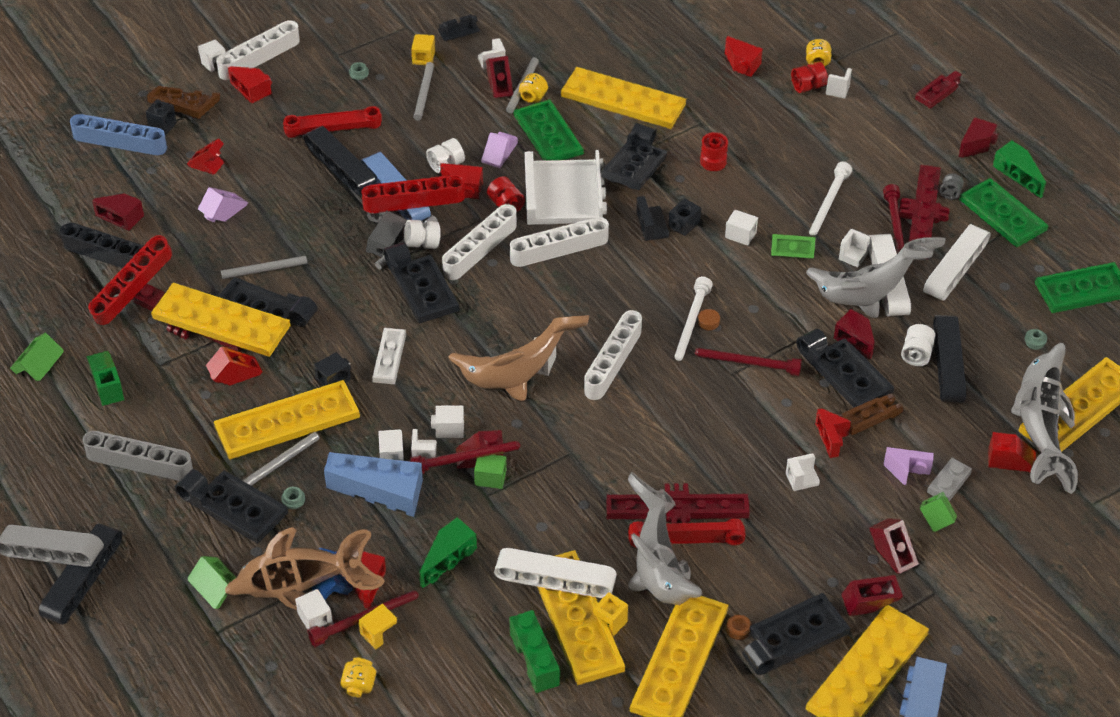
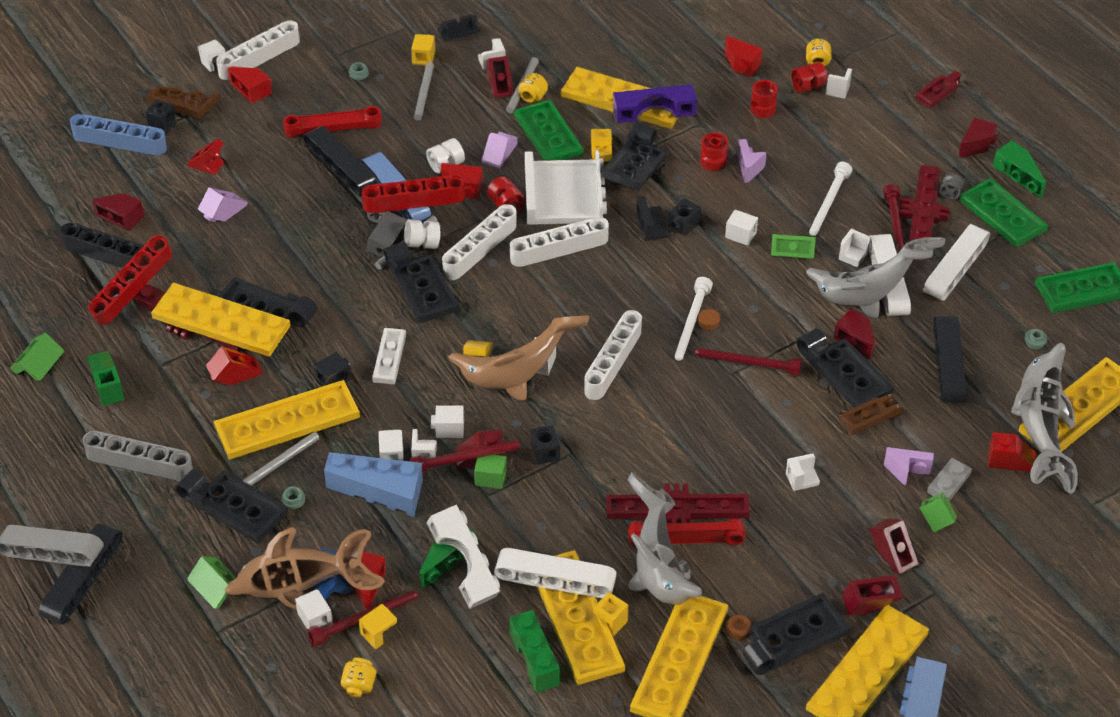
light grey bar [221,256,307,279] -> none
red slope [815,408,851,458] -> none
white wheel [901,324,936,366] -> none
none -> white arch [427,505,500,609]
none -> yellow slope [463,340,494,357]
none -> black brick [531,425,560,465]
none -> yellow slope [591,129,612,162]
none -> dark purple arch [613,84,697,123]
none -> lavender slope [737,139,766,183]
none -> red wheel [750,80,778,118]

